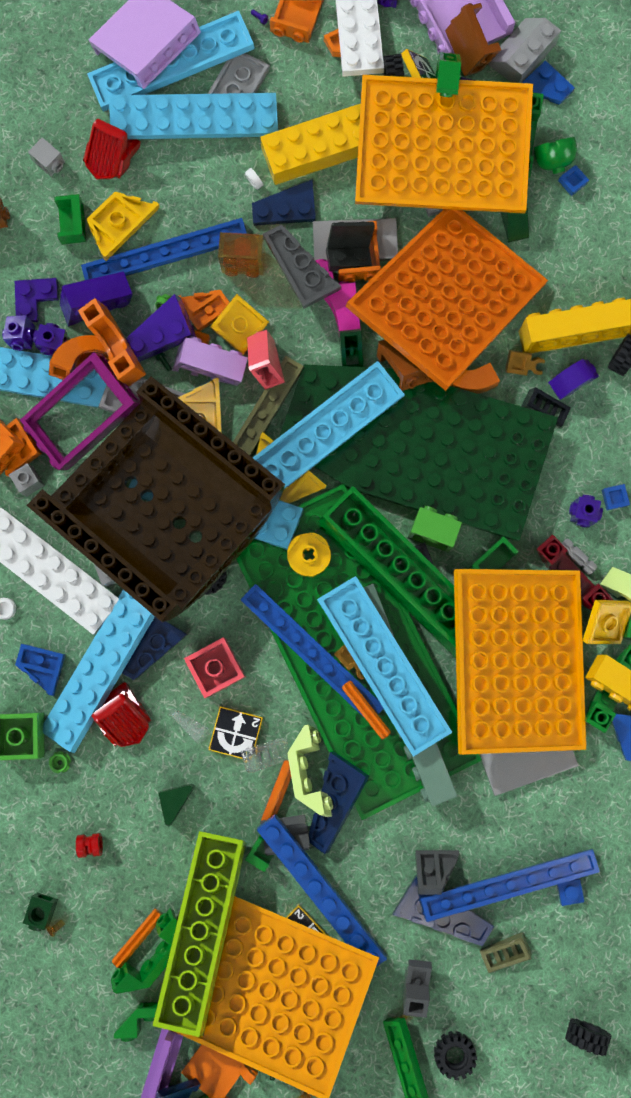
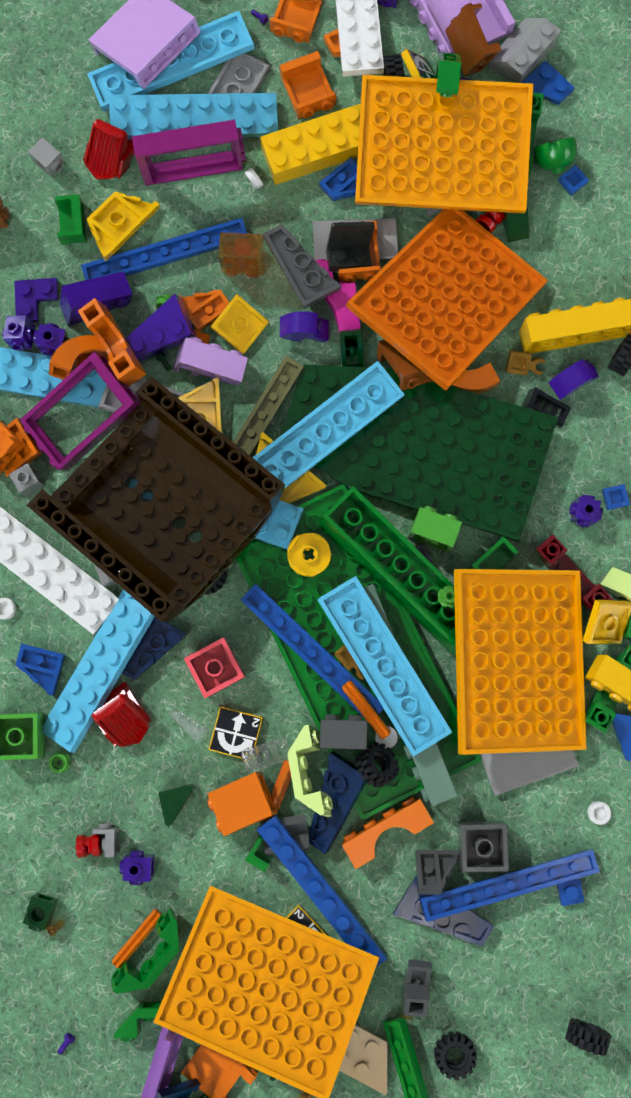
lime brick [153,831,247,1037] -> none
coral slope [247,330,285,390] -> none
dark blue wing [252,179,316,226] -> none
olive slope [480,932,532,973] -> none
light grey axle [562,538,597,575] -> none
none -> dark purple piece [57,1033,75,1055]
none -> light grey bracket [92,822,119,857]
none -> dark purple brick [120,850,155,885]
none -> magenta door [132,119,246,186]
none -> orange panel [207,772,278,836]
none -> orange panel [279,51,336,118]
none -> dark purple brick [279,311,329,342]
none -> blue wing [319,157,357,201]
none -> dark grey brick [320,714,367,749]
none -> tan wing [339,1024,387,1095]
none -> orange arch [342,796,434,869]
none -> black tyre [355,742,399,788]
none -> white tile [375,726,398,749]
none -> bright green plate [438,586,455,608]
none -> dark grey brick [458,821,509,872]
none -> red wheel [475,211,505,234]
none -> white tile [587,801,611,825]

